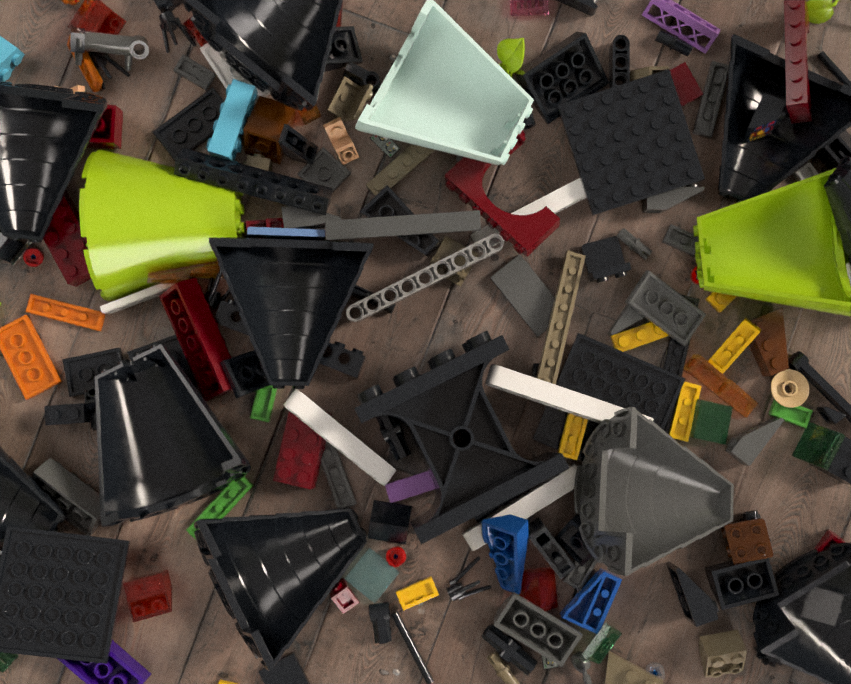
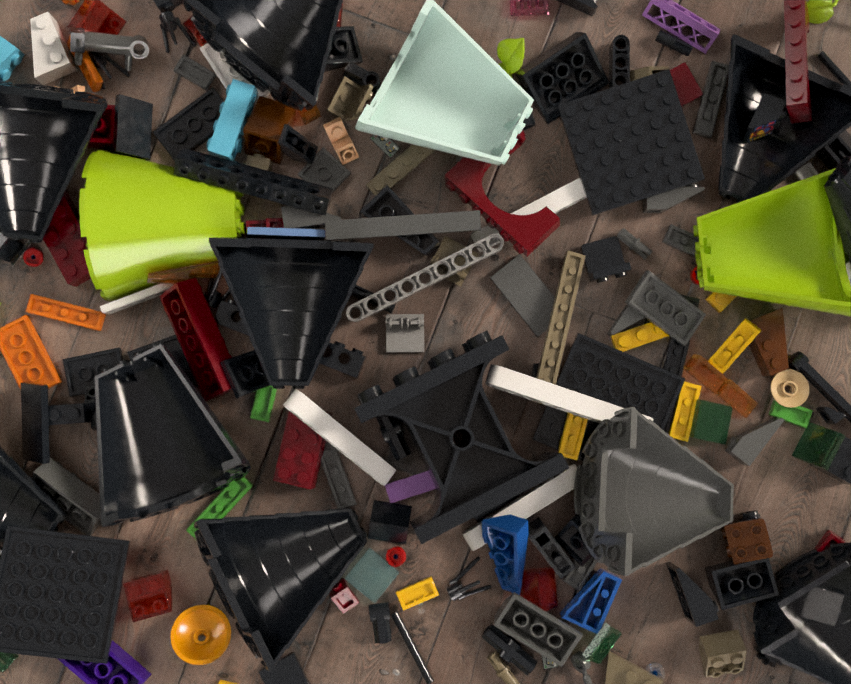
none -> black tile [21,382,50,464]
none -> white wedge [30,12,78,85]
none -> black tile [113,94,153,160]
none -> light orange dish [170,605,231,665]
none -> light grey hinge [386,314,424,352]

